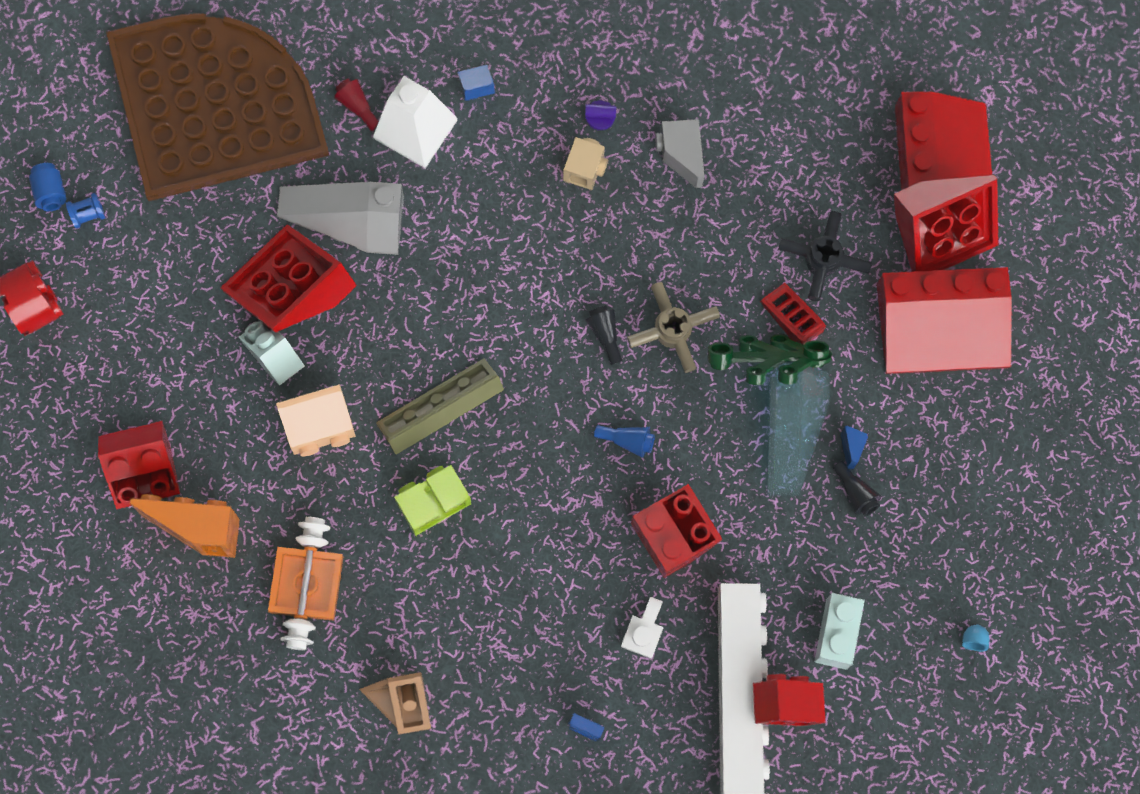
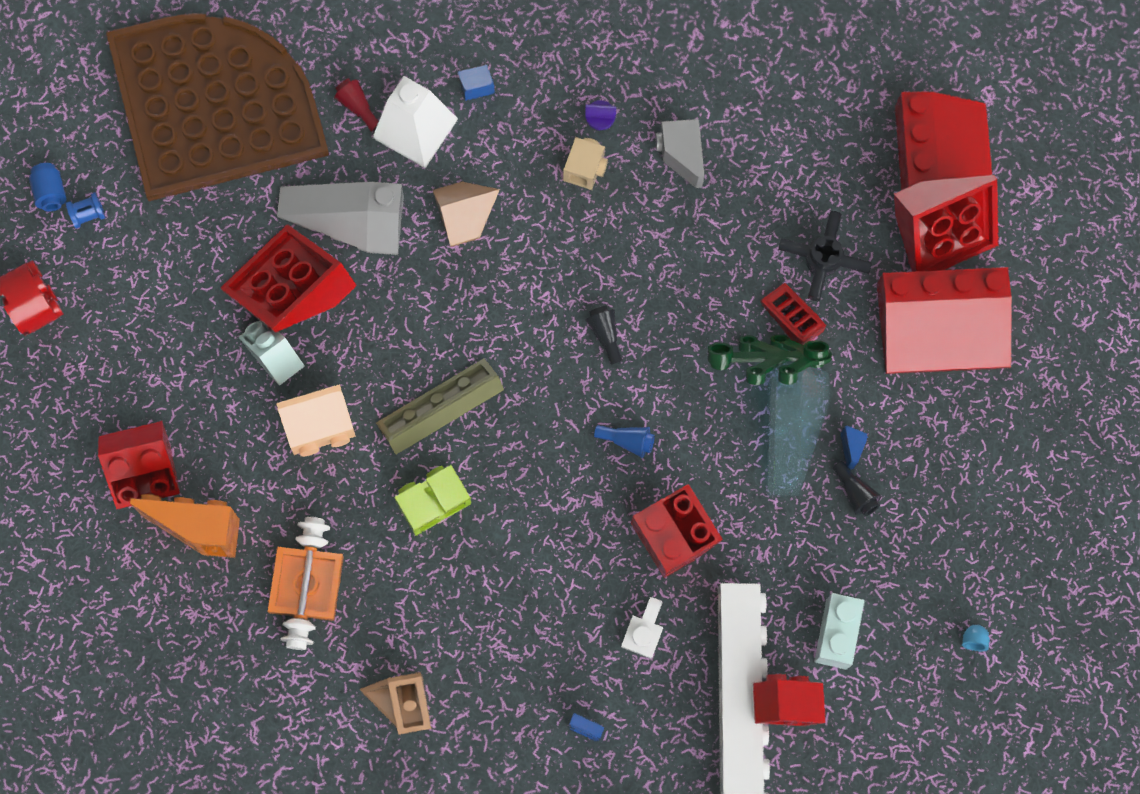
dark tan bar [627,282,720,373] -> none
none -> slope [432,182,500,247]

